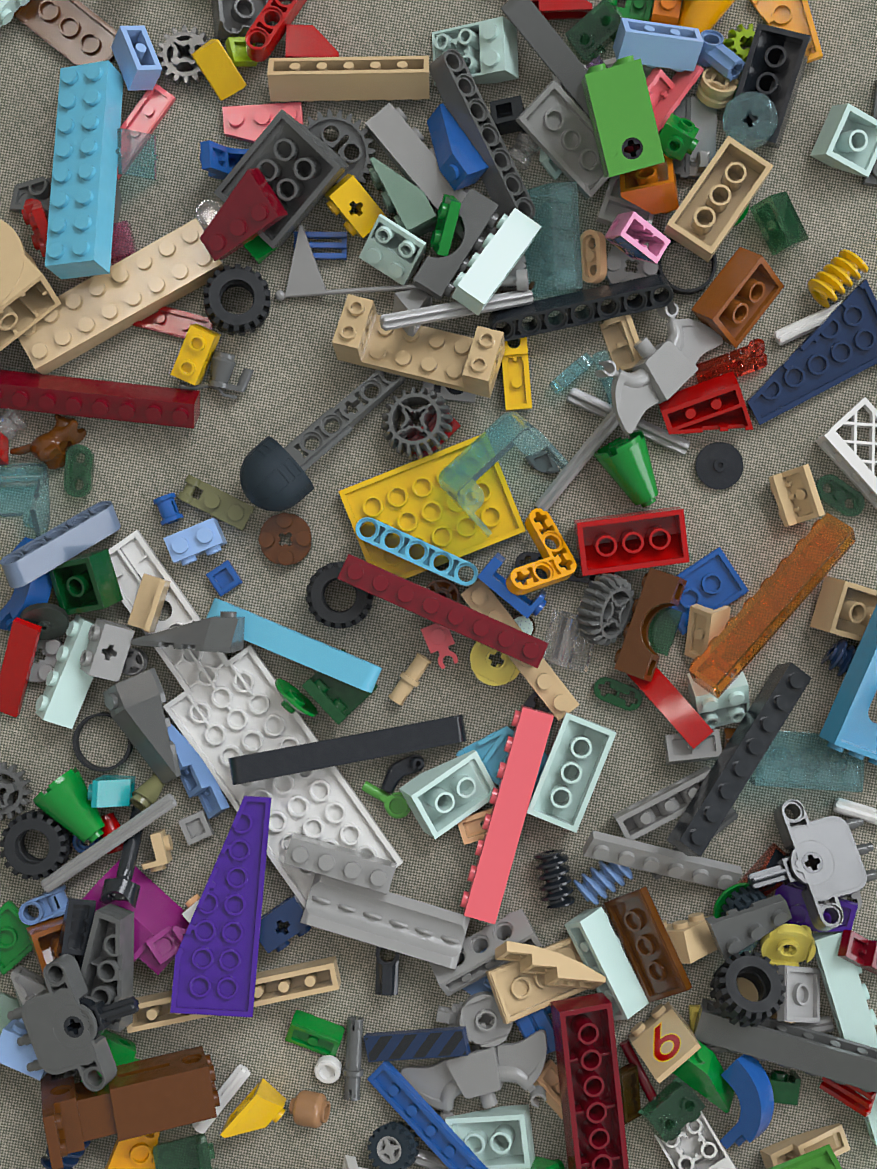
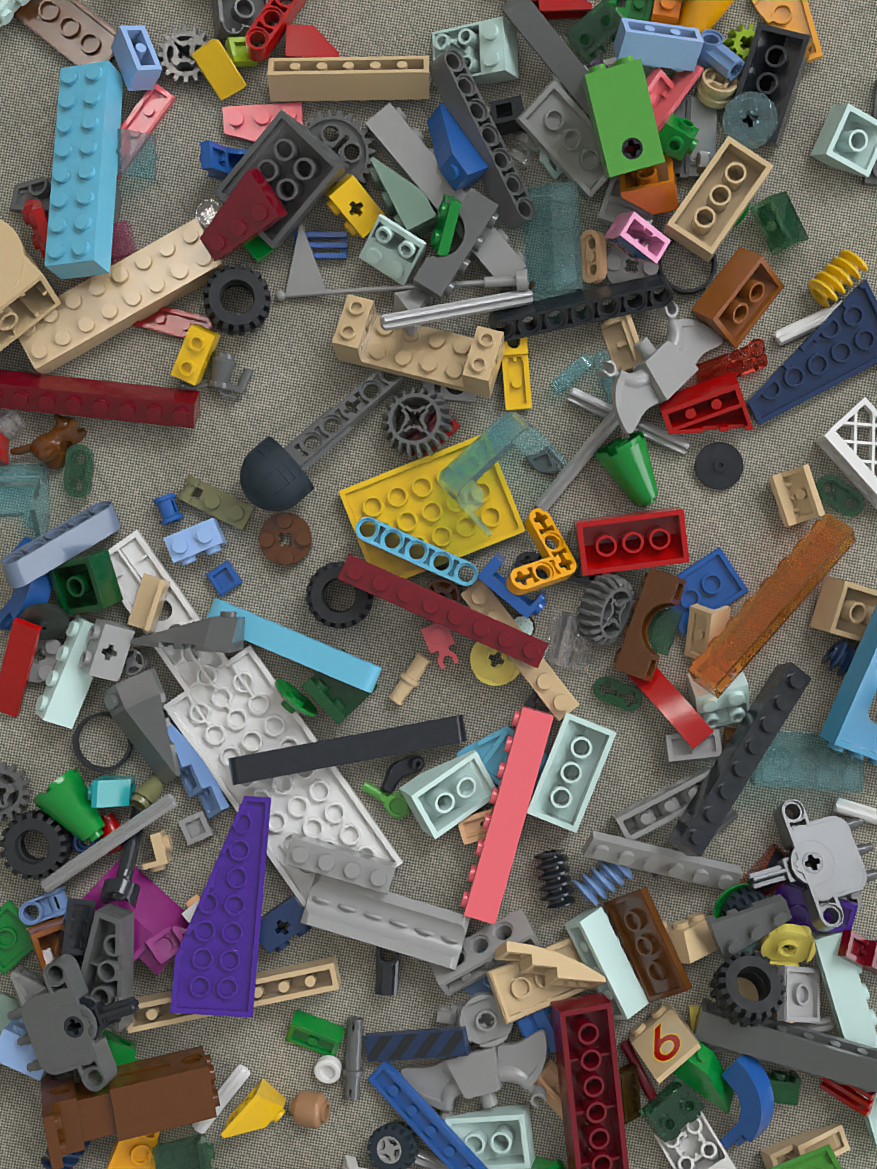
light aqua brick [452,208,542,316] -> none

